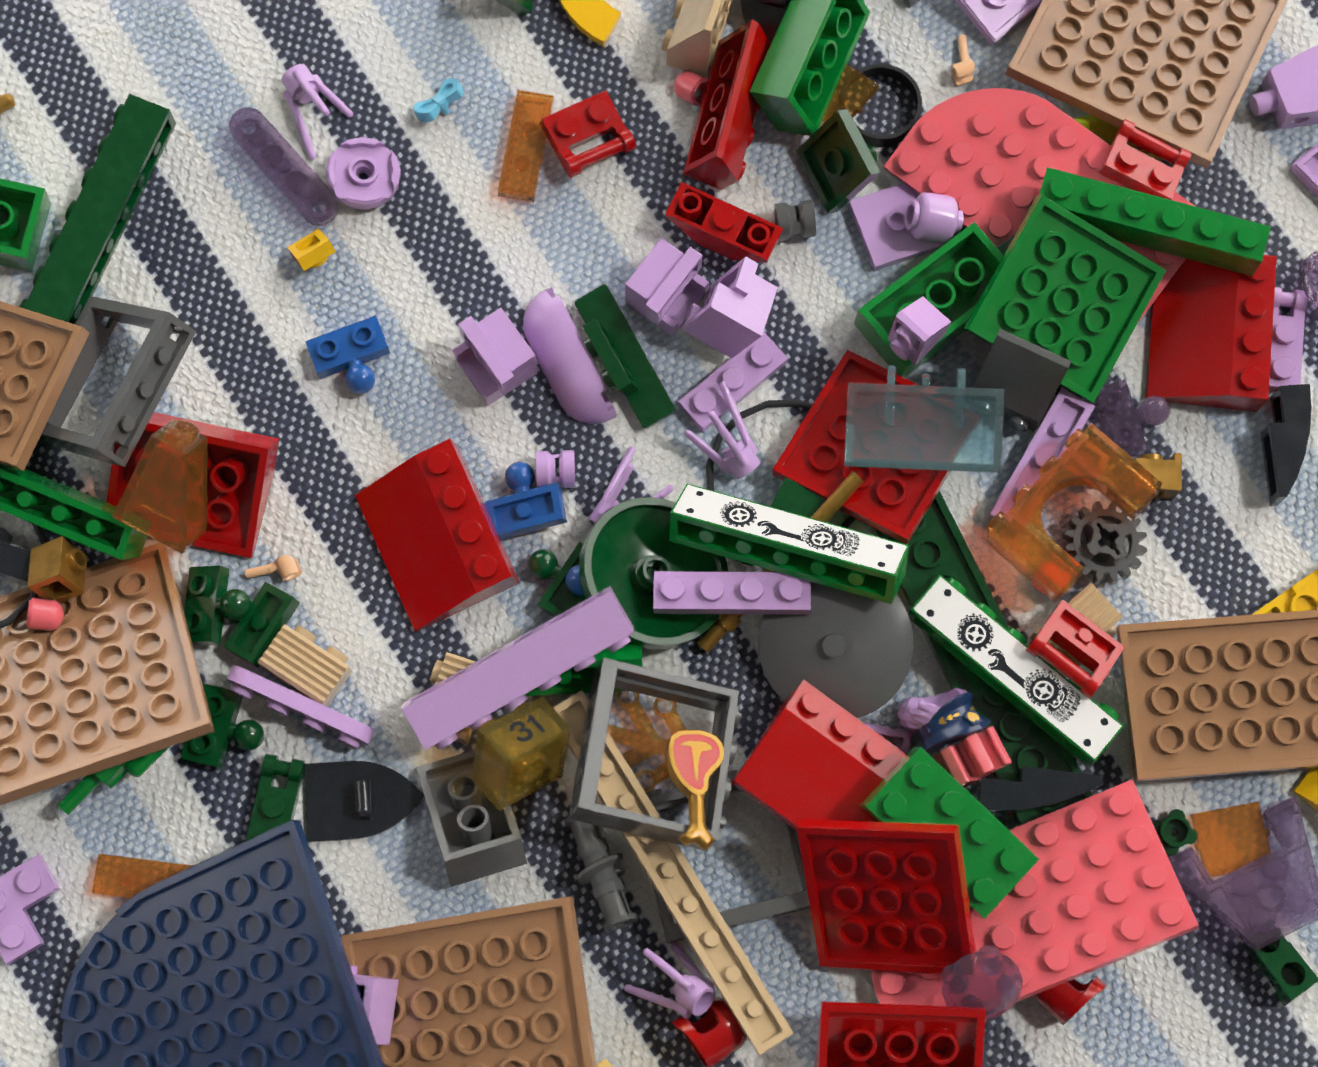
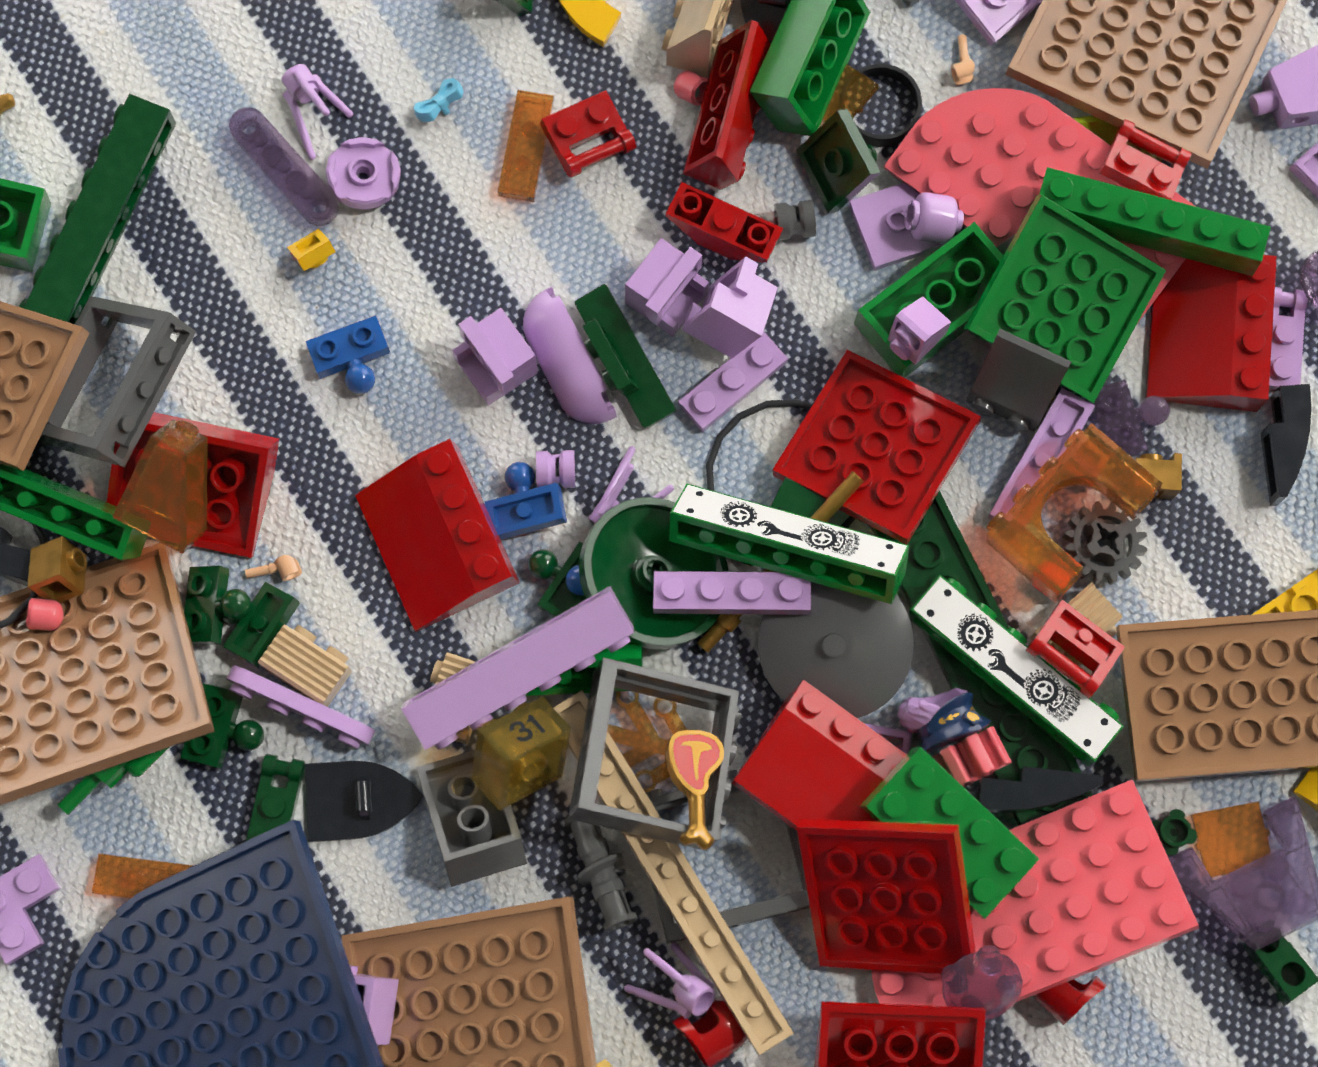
lavender plant [685,381,761,479] -> none
clear light blue piece [844,365,1004,473] -> none

